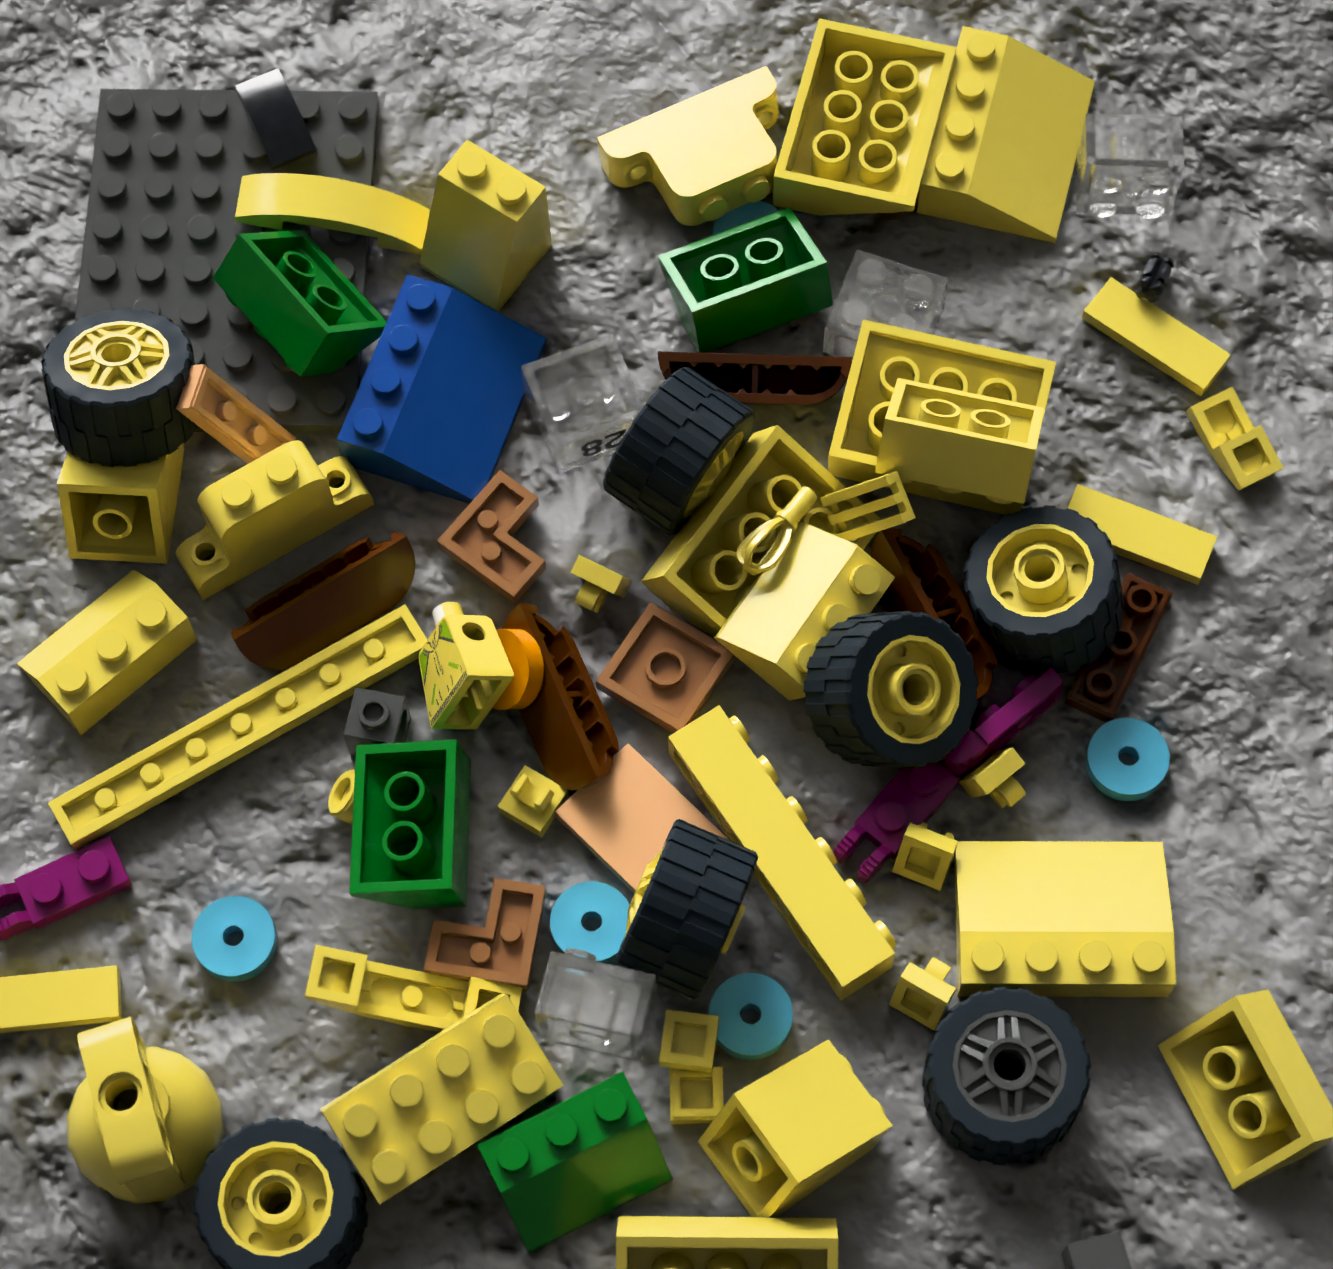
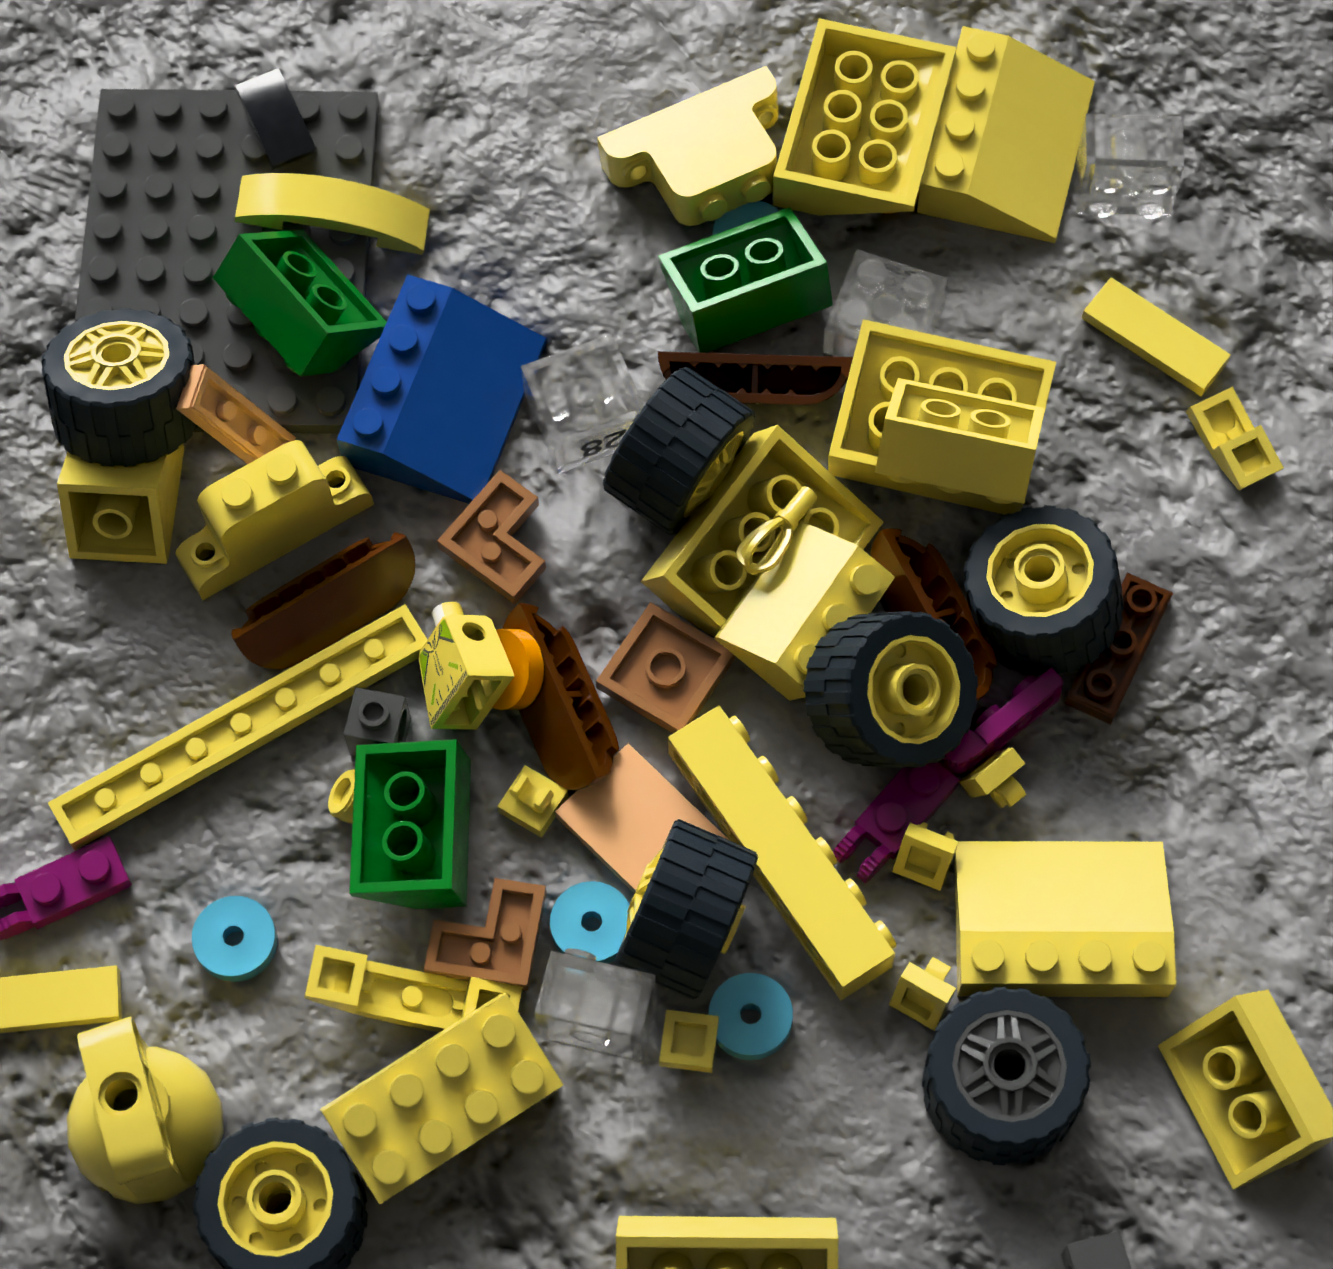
light yellow slope [17,569,198,735] -> none
light yellow slope [419,140,552,312] -> none
green slope [477,1071,673,1254] -> none
light yellow tile [570,555,632,613] -> none
light yellow tile [669,1067,724,1124] -> none
light yellow slope [698,1039,893,1217] -> none
light yellow tile [820,471,916,541] -> none
light yellow tile [1067,484,1218,585] -> none
medium azure piece [1085,718,1170,801] -> none
black piece [1135,252,1174,303] -> none

